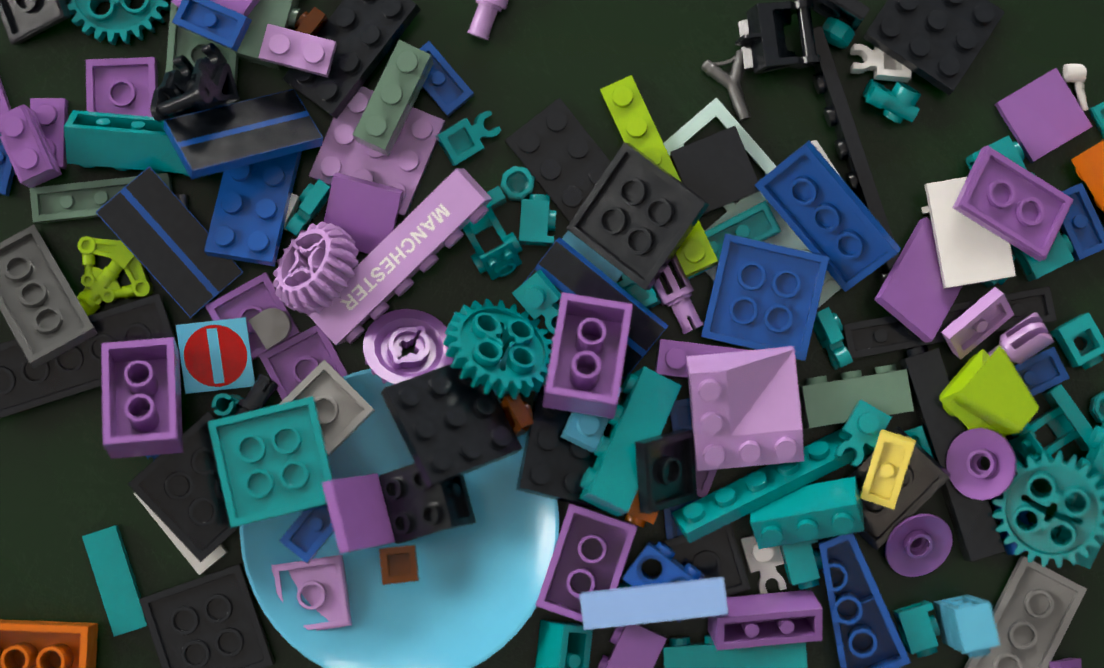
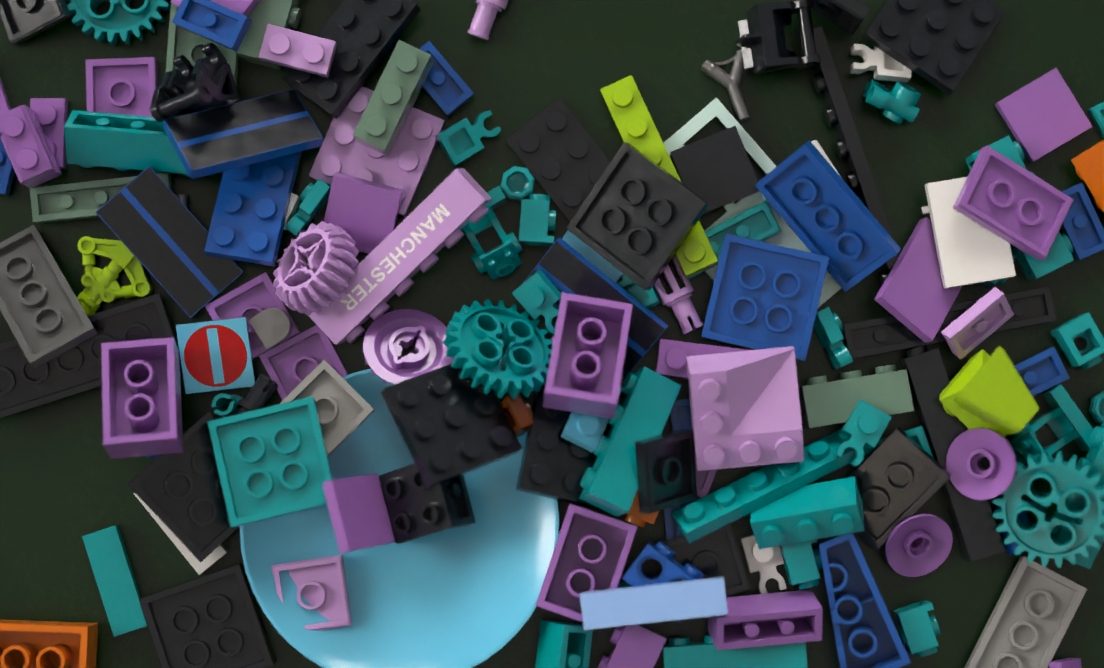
blue plate [279,505,334,564] -> none
reddish brown plate [295,6,328,36] -> none
reddish brown plate [379,545,419,585] -> none
teal tile [822,17,855,48] -> none
light yellow plate [860,429,916,510] -> none
medium azure brick [933,594,1000,657] -> none
lavender arm [987,312,1054,364] -> none
white hand [1062,64,1089,111] -> none

